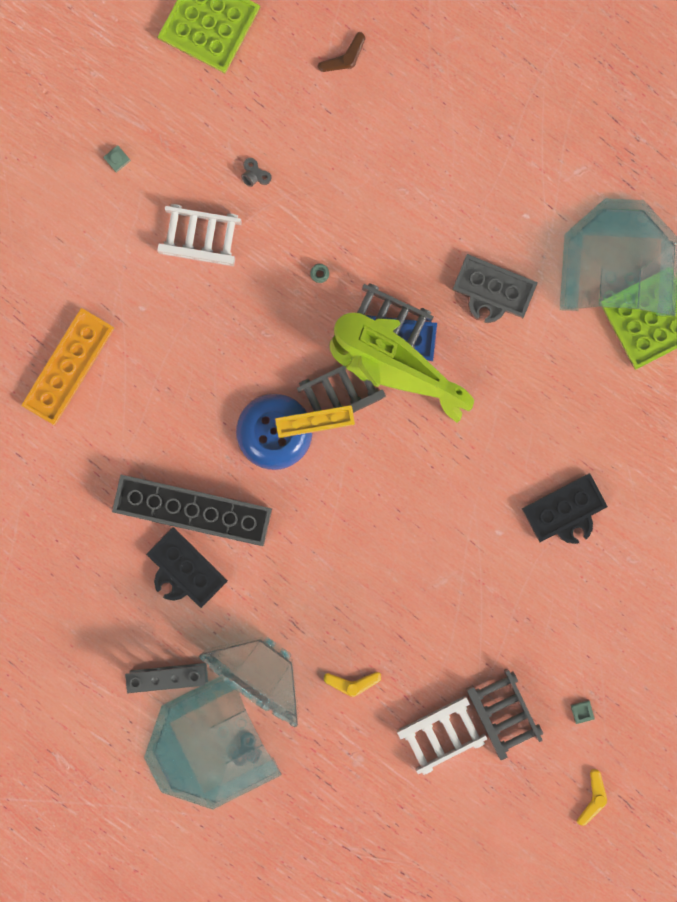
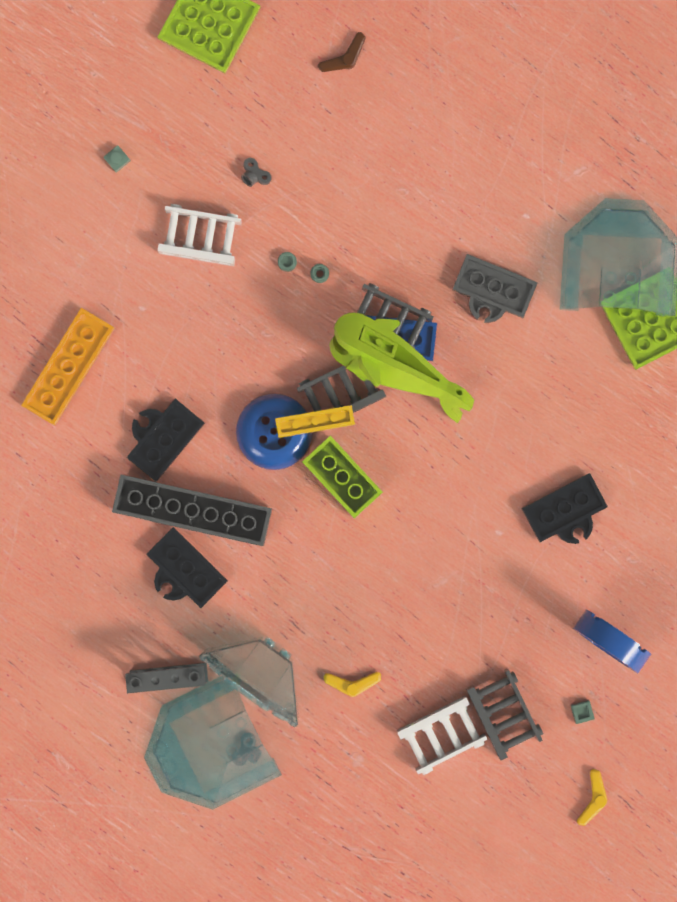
none -> black plate [126,398,205,482]
none -> sand green tile [278,252,297,272]
none -> lime brick [302,436,383,519]
none -> blue brick [573,609,652,674]

